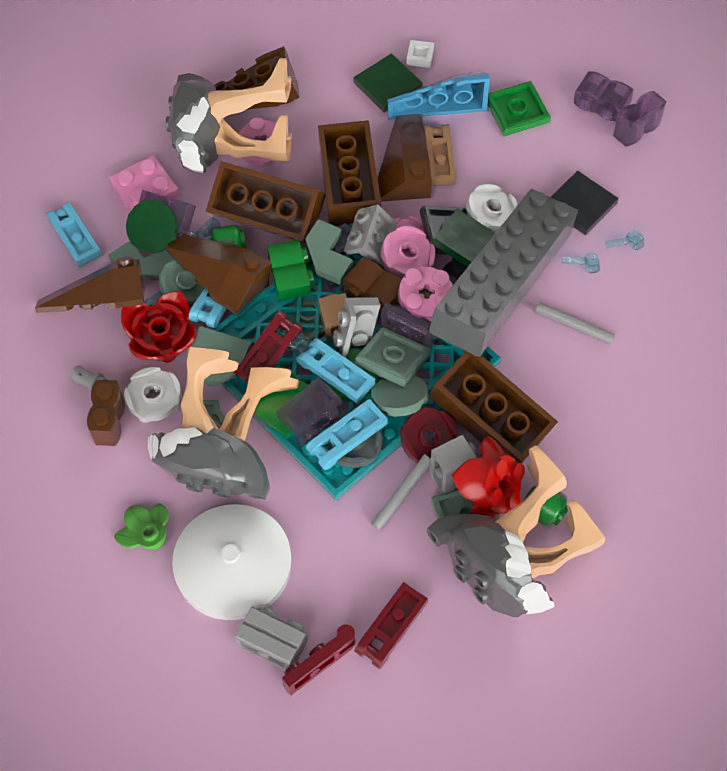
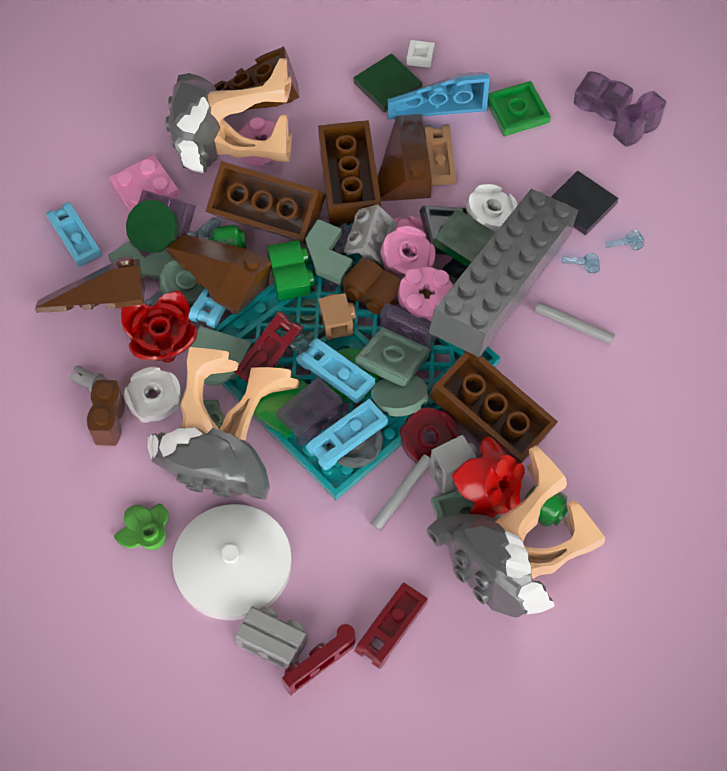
light grey bracket [333,297,380,357] -> none

